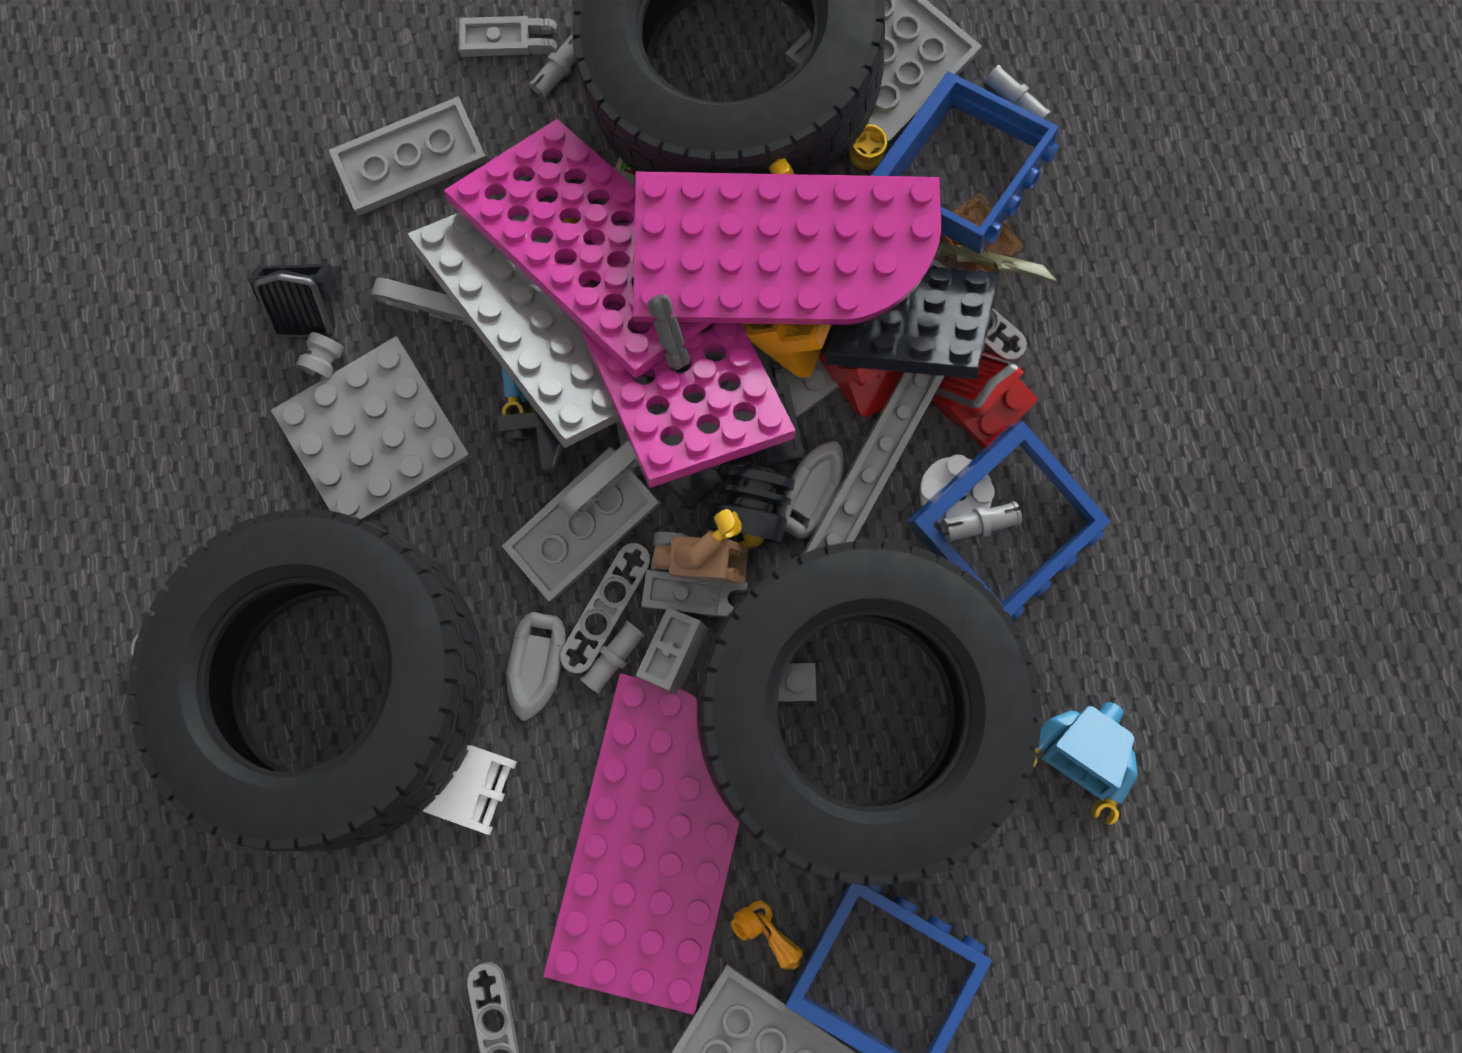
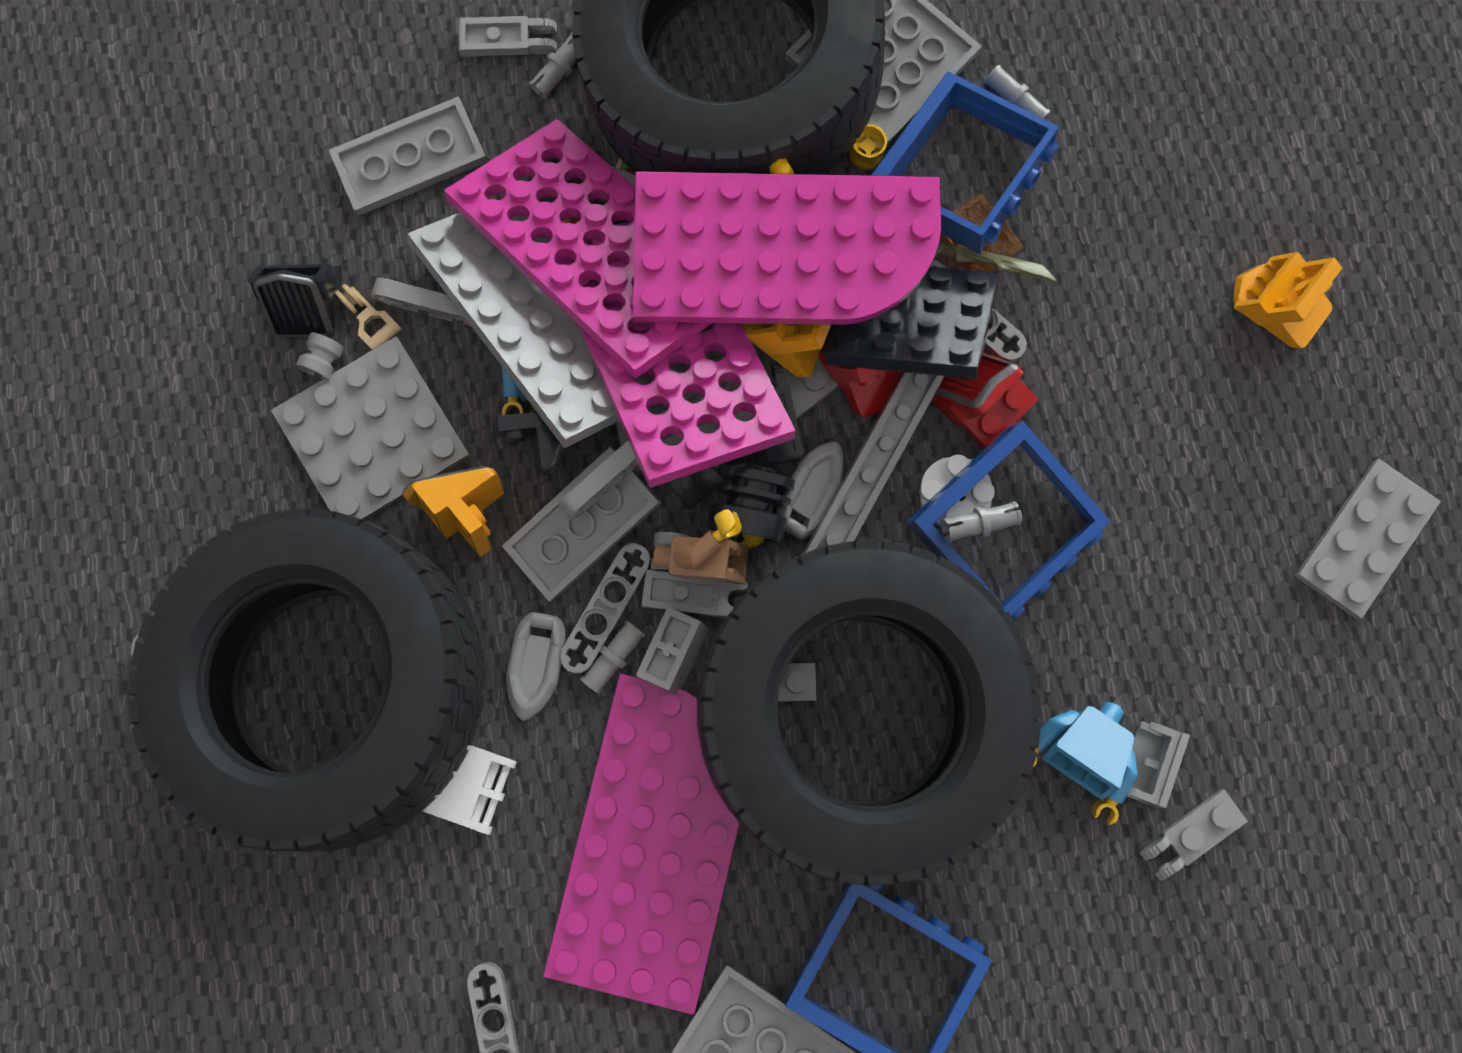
dark grey axle [648,294,690,369] -> none
light orange piece [731,900,803,970] -> none
none -> tan piece [335,284,402,350]
none -> light orange piece [402,466,504,557]
none -> light grey hinge [1127,721,1190,808]
none -> light grey hinge [1140,789,1248,881]
none -> light orange piece [1233,252,1342,349]
none -> light grey plate [1295,458,1441,620]

